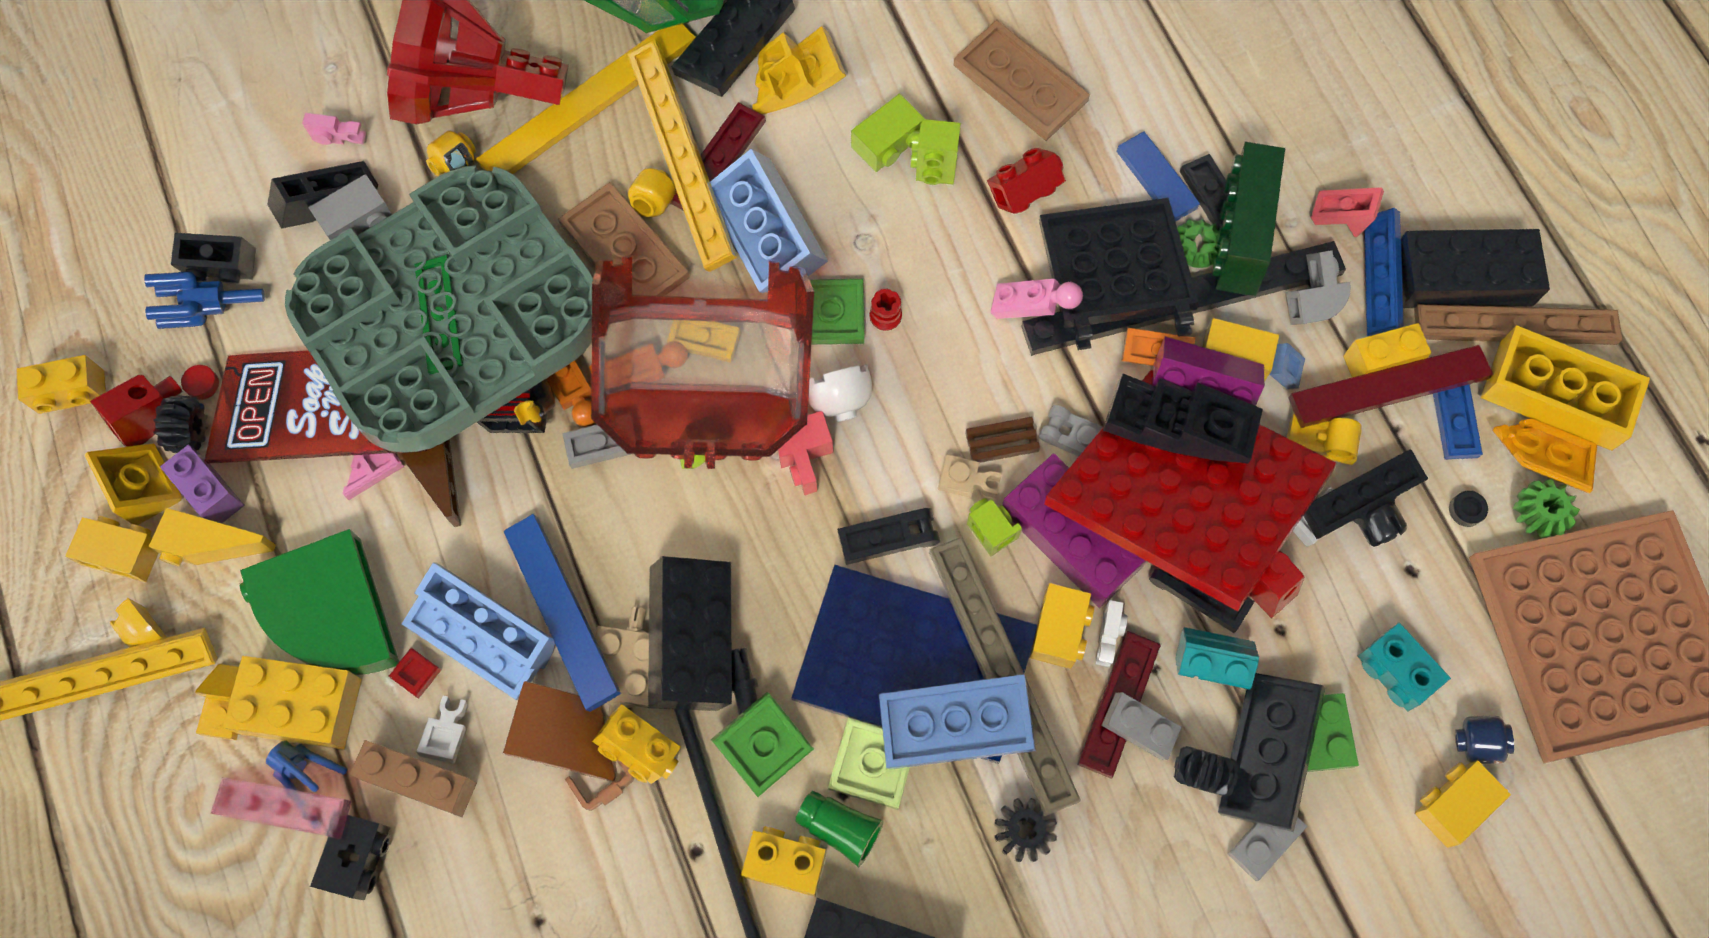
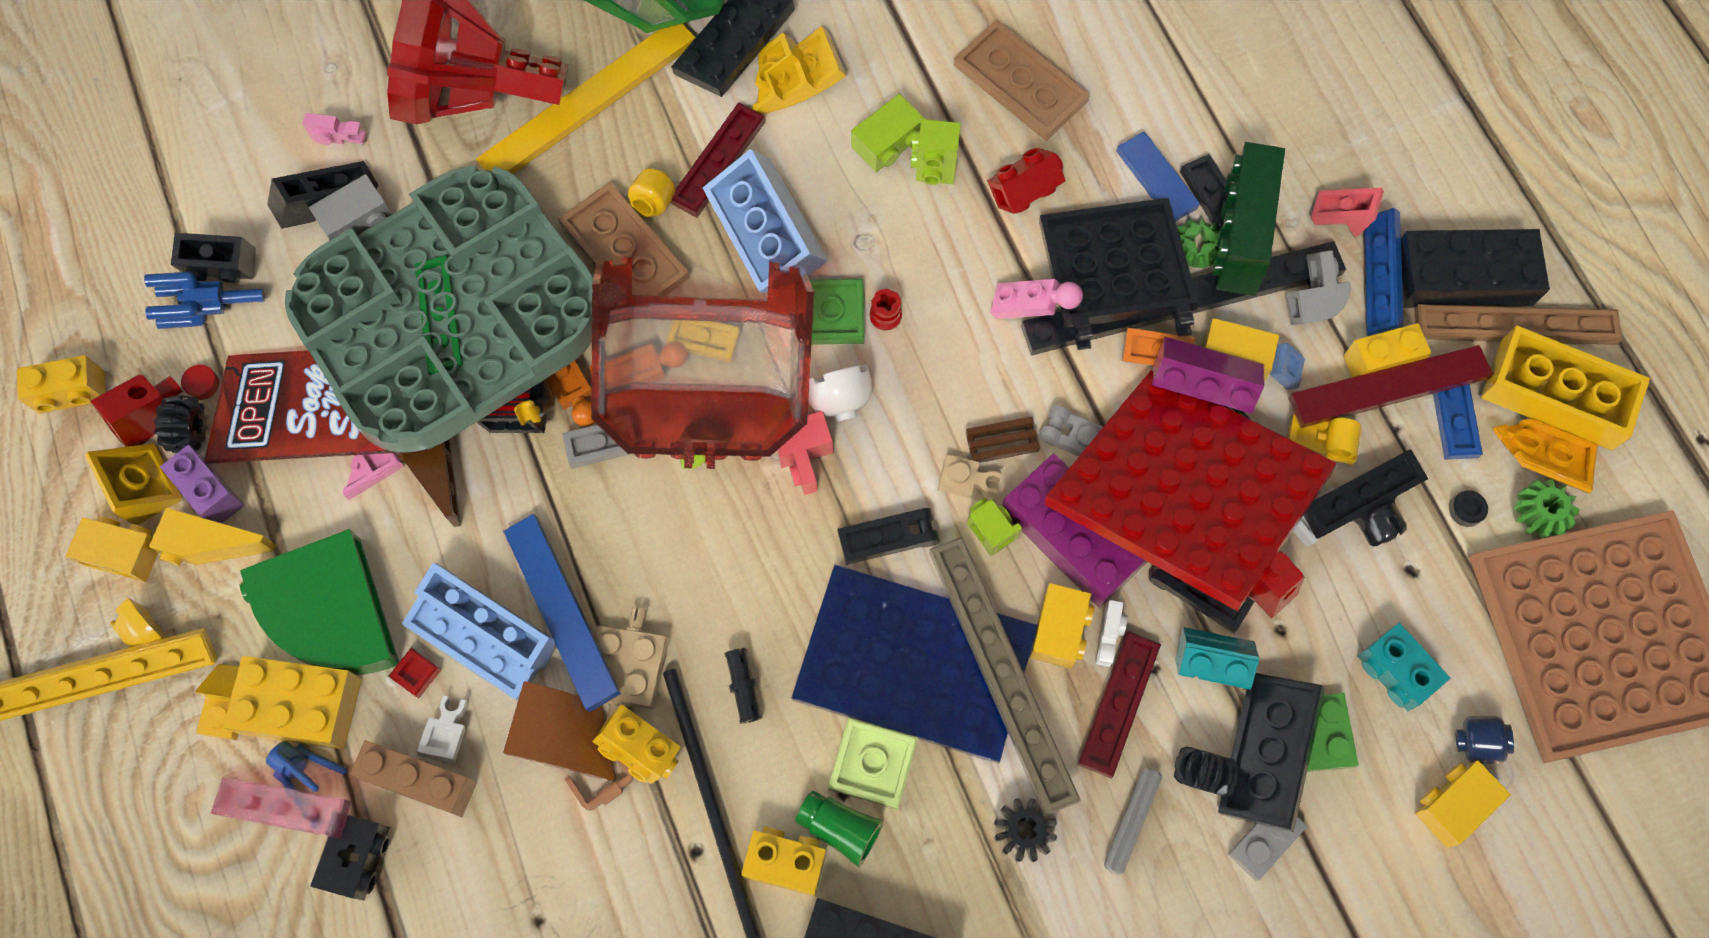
yellow head [426,130,476,176] -> none
yellow tile [628,39,737,272] -> none
black brick [648,556,732,711] -> none
bright green tile [711,692,814,797] -> none
medium blue plate [879,674,1036,769] -> none
light grey plate [1101,692,1182,760] -> none
black slope [1103,374,1263,464] -> none
none -> light grey axle [1104,768,1162,874]

